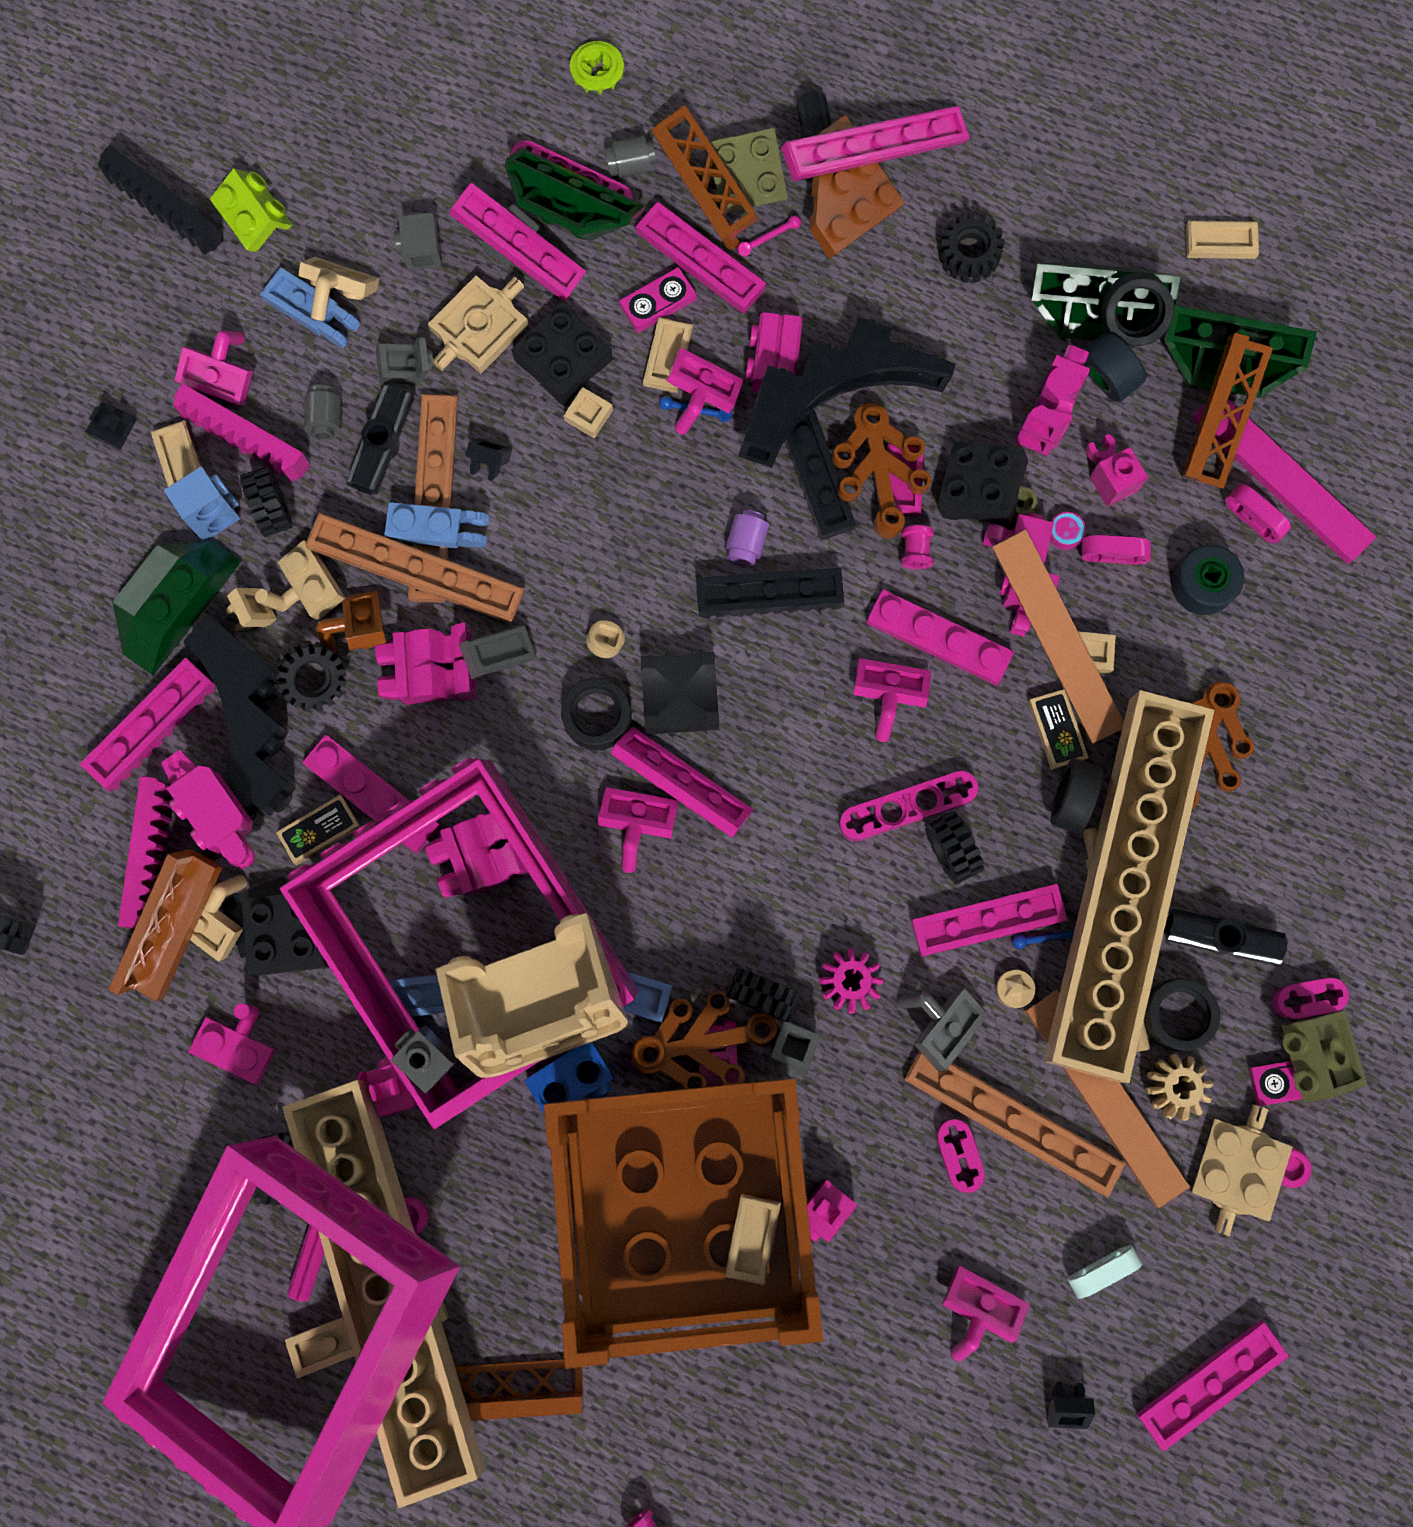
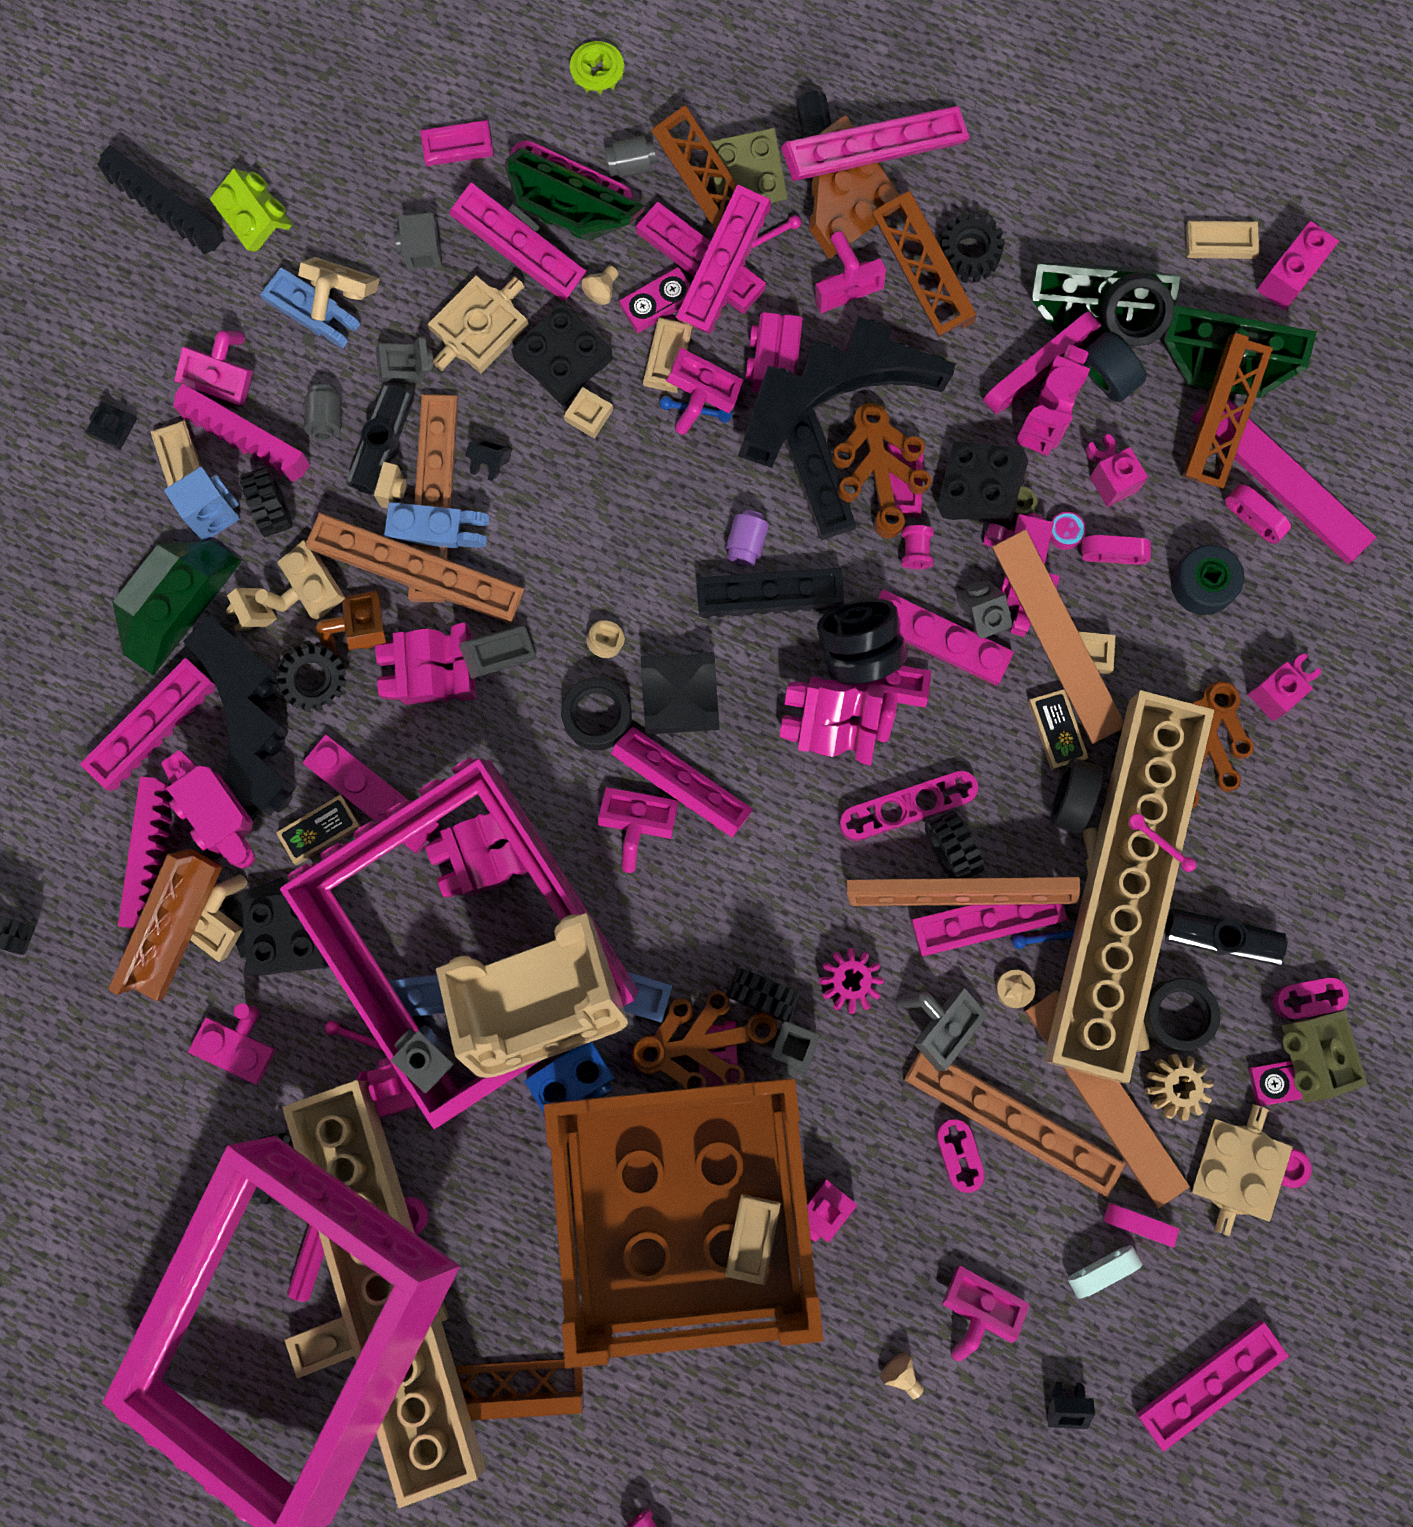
none -> dark pink hinge [325,1020,386,1055]
none -> tan plate [374,462,406,508]
none -> dark pink tile [420,120,494,166]
none -> tan rock [582,266,618,305]
none -> dark pink gear [676,184,771,335]
none -> dark pink hips [780,676,885,766]
none -> dark pink plate [815,231,886,314]
none -> black wheel [817,599,907,684]
none -> nougat tile [847,877,1080,906]
none -> dark orange fence [872,190,976,337]
none -> tan rock [880,1352,924,1399]
none -> dark grey bracket [956,580,1012,639]
none -> dark pink beam [983,312,1102,415]
none -> dark pink beam [1103,1203,1180,1248]
none -> dark pink hinge [1128,814,1196,872]
none -> dark pink brick [1247,653,1322,721]
none -> dark pink brick [1257,221,1339,310]

